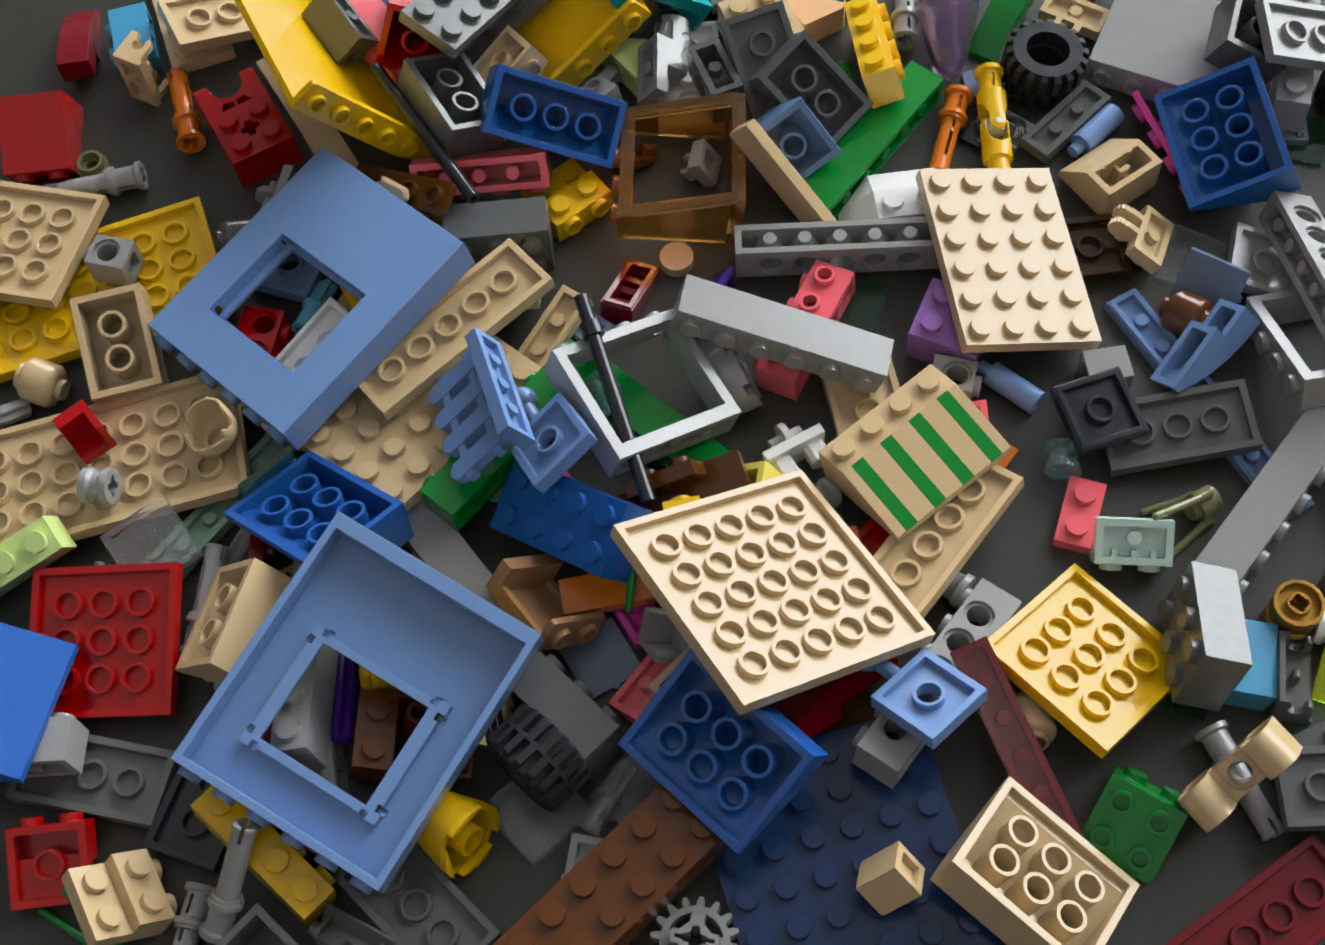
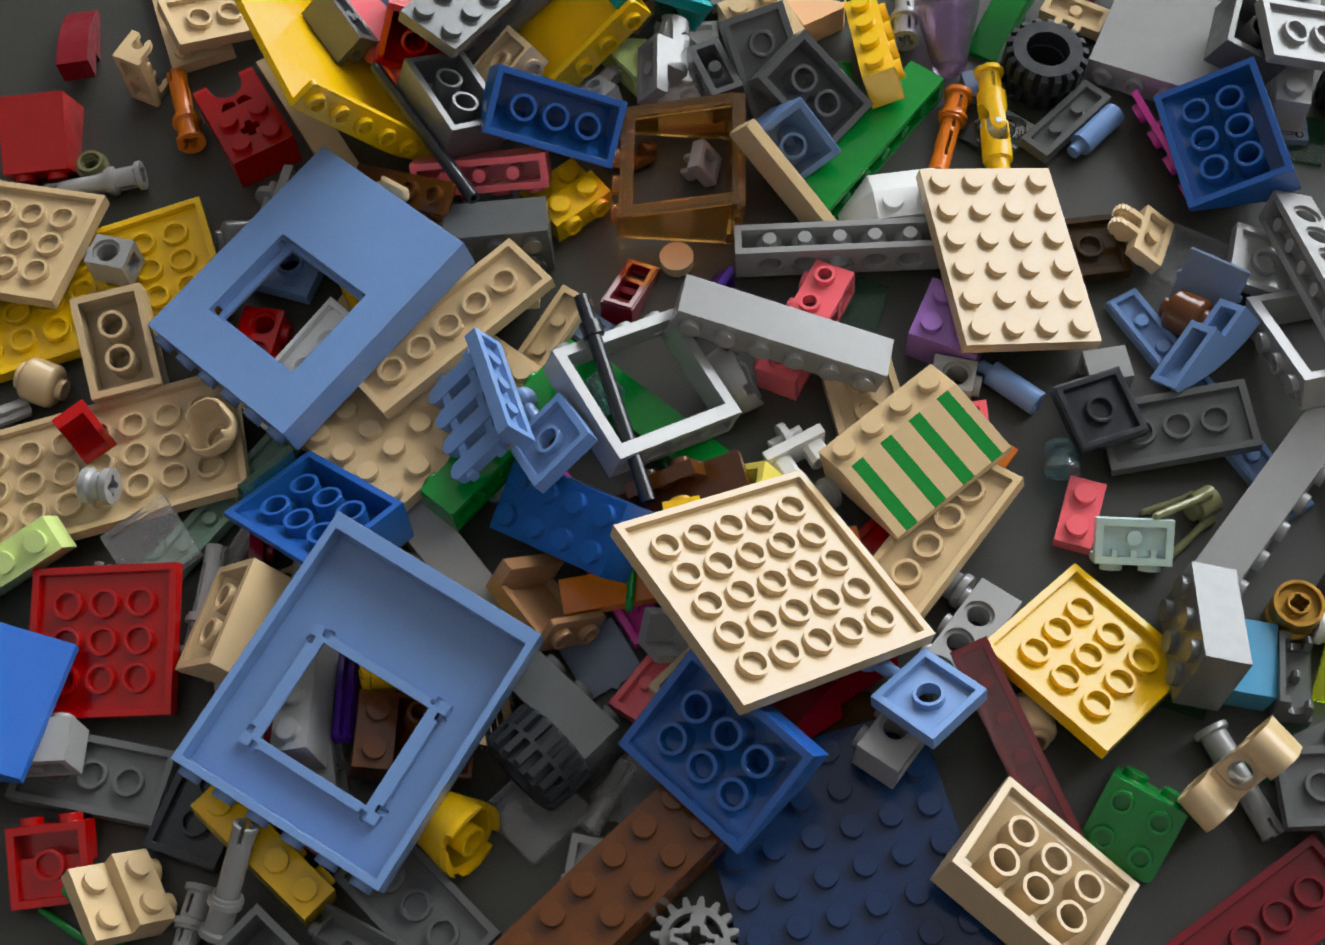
dark azure brick [105,2,163,71] -> none
medium azure axle [291,278,338,335] -> none
tan panel [856,841,925,915] -> none
tan slope [1058,138,1163,215] -> none

